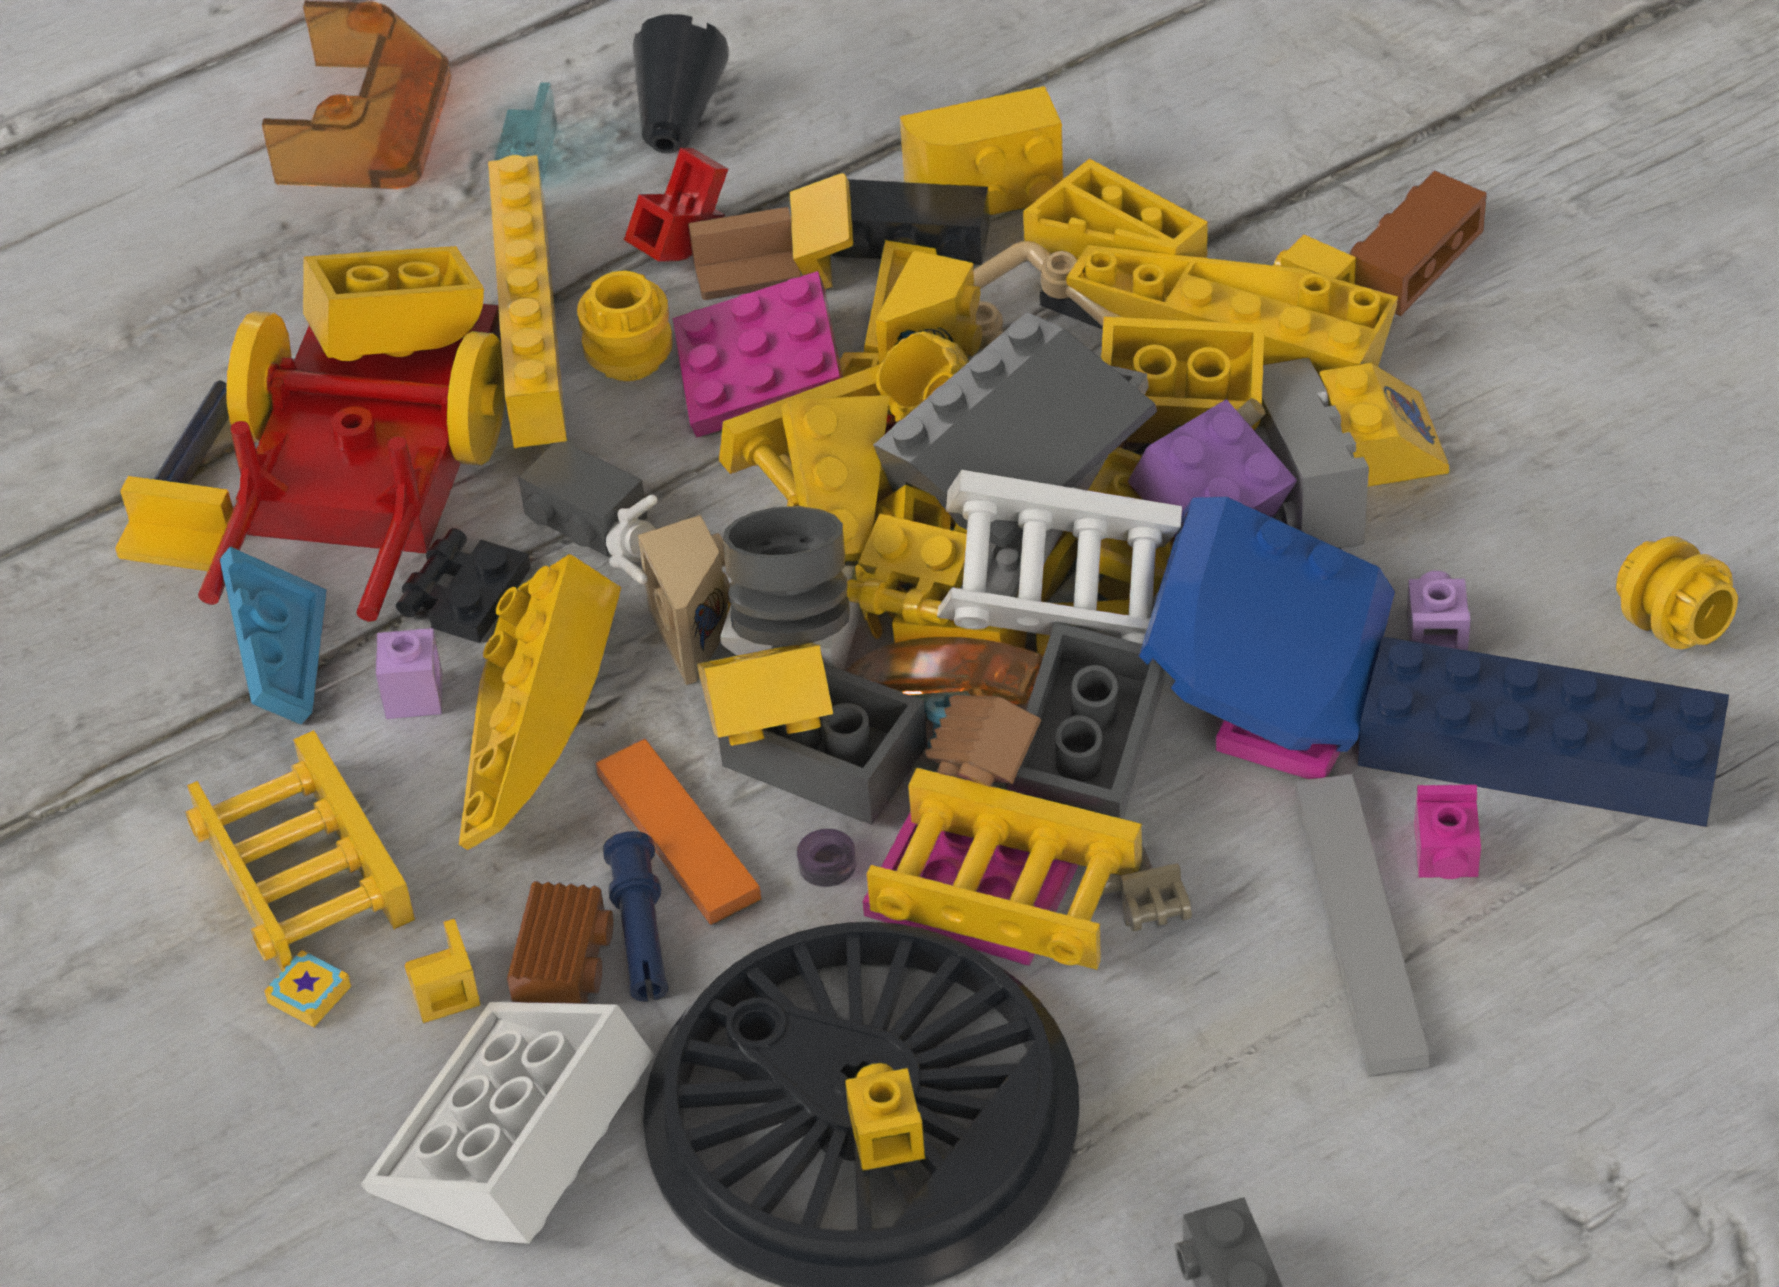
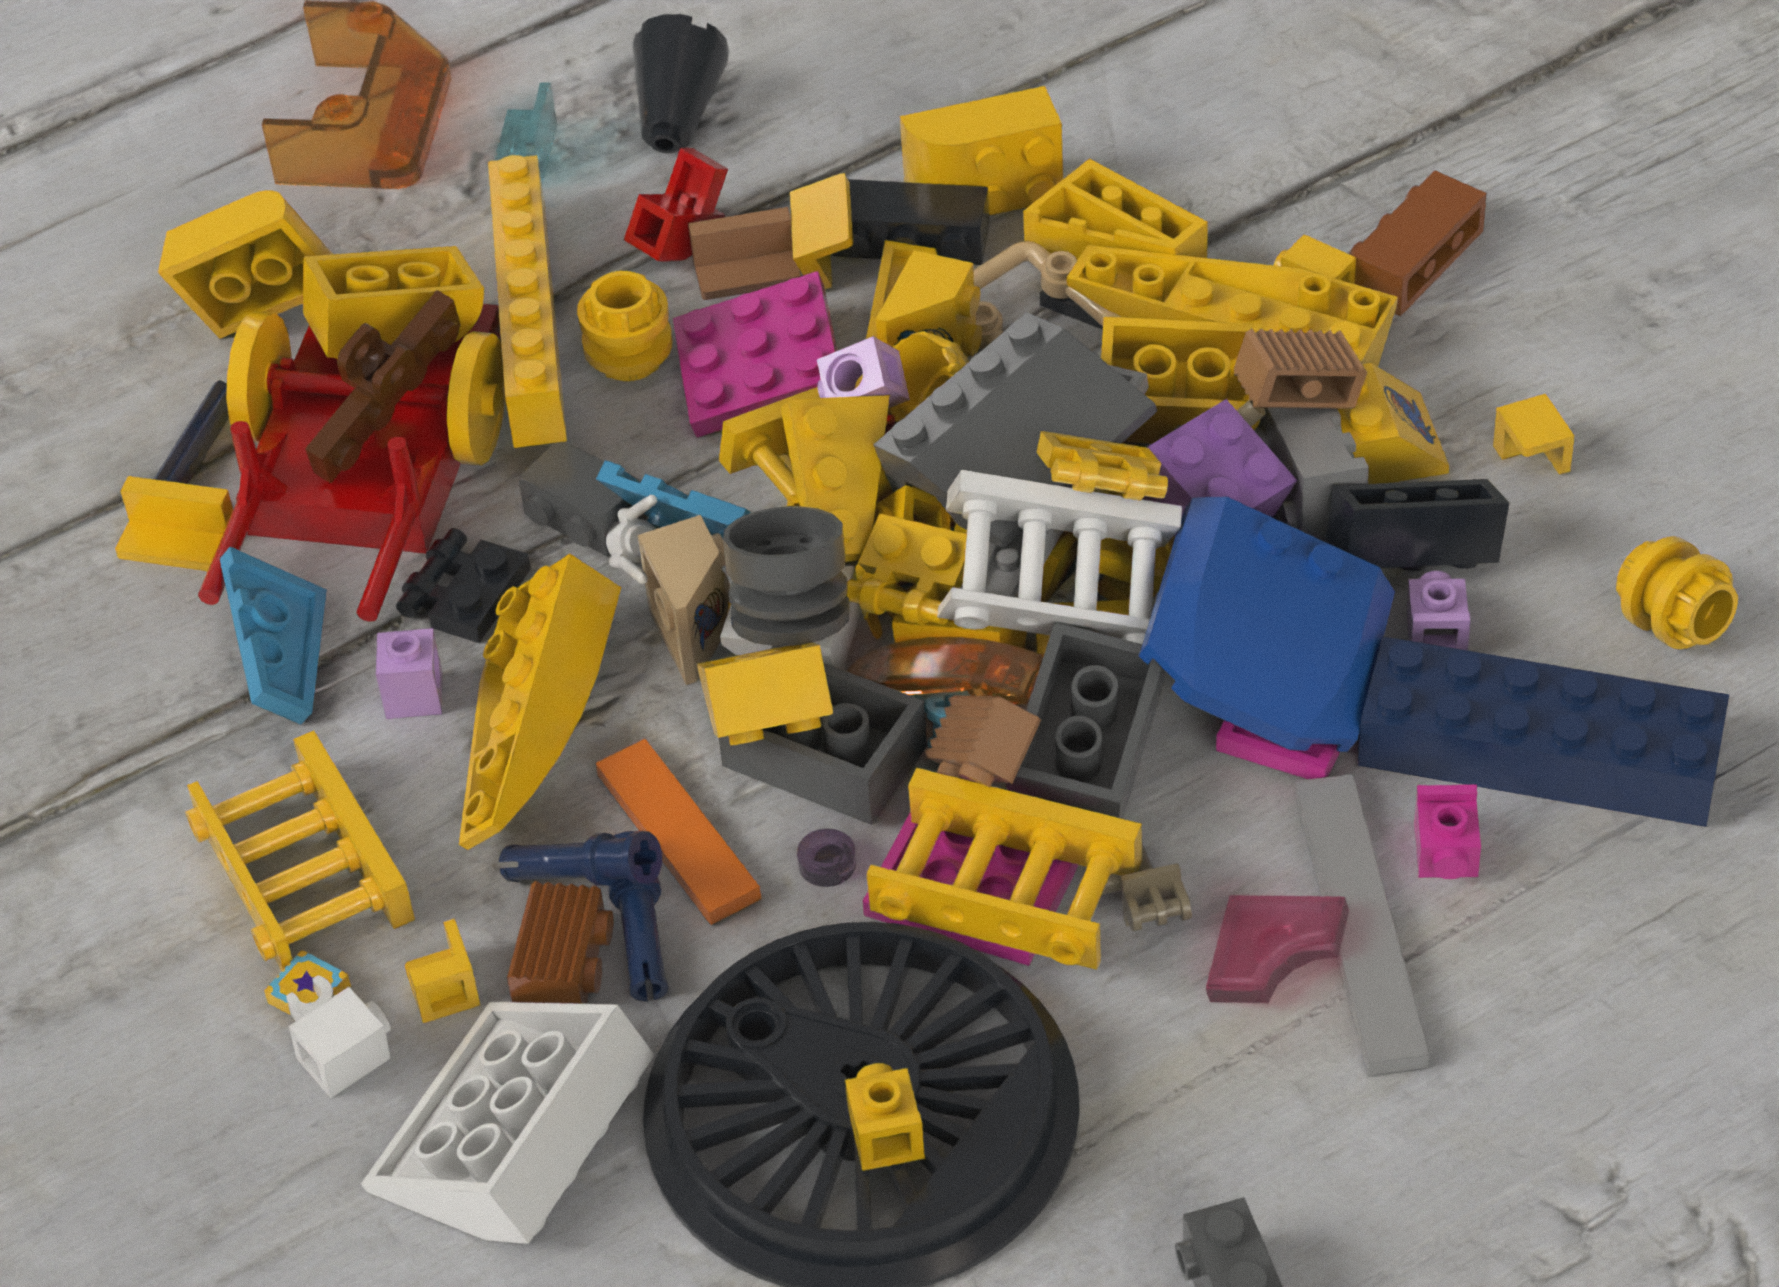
none -> yellow brick [158,190,333,339]
none -> white brick [286,975,391,1098]
none -> reddish brown plate [305,290,461,483]
none -> dark blue pin [499,831,663,886]
none -> dark azure wing [596,460,751,539]
none -> lavender brick [817,336,910,409]
none -> yellow plate [1036,431,1168,501]
none -> clear pink tile [1205,895,1349,1003]
none -> medium nougat brick [1234,328,1367,409]
none -> black brick [1325,479,1510,571]
none -> yellow panel [1493,393,1575,475]

